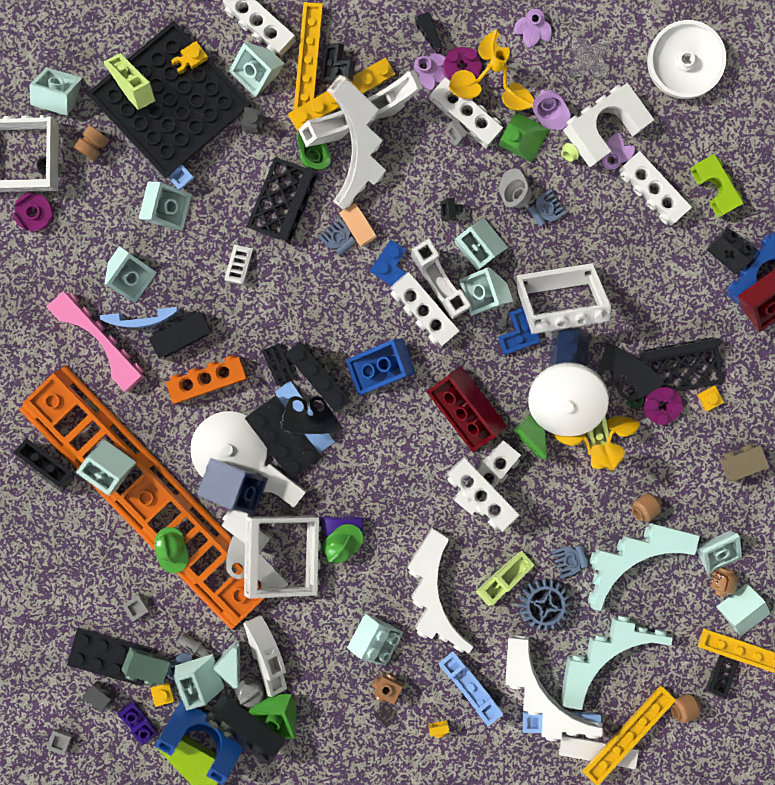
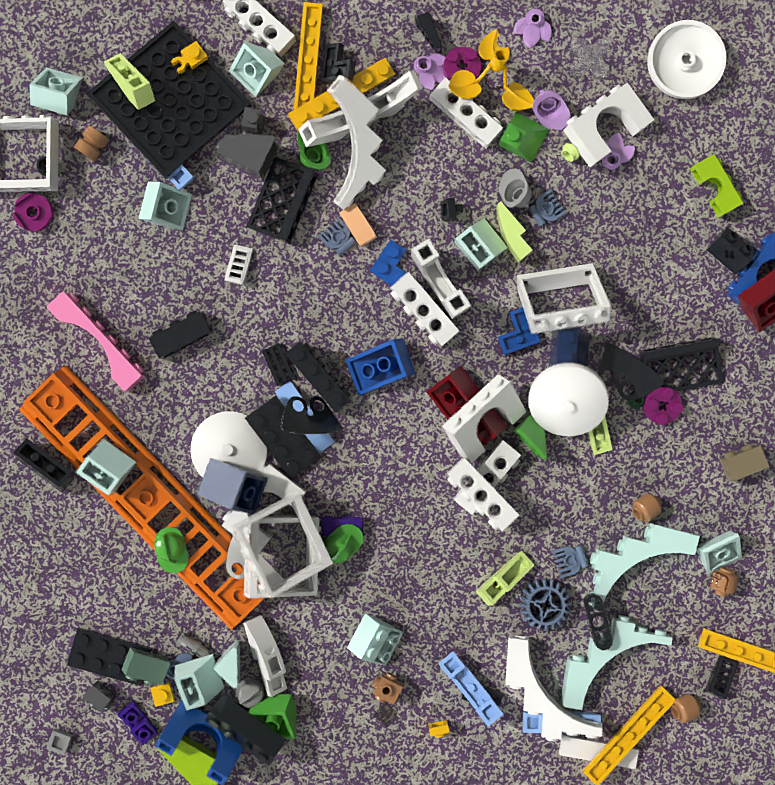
light blue slope [100,307,180,328] -> none
light aqua slope [105,246,157,303] -> none
light grey plate [122,594,150,622] -> none
orange brick [166,355,248,404] -> none
white arch [408,527,473,653] -> none
light grey plate [445,119,468,146] -> none
light aqua slope [459,267,513,316] -> none
yellow plant [551,416,640,471] -> none
white brick [619,151,692,226] -> none
yellow plate [697,386,724,411] -> none
light aqua slope [716,583,770,637] -> none
none -> dark grey slope [216,135,279,180]
none -> white window [232,493,333,598]
none -> white arch [442,375,526,464]
none -> yellowish green slope [496,202,532,263]
none -> black beam [583,593,613,650]

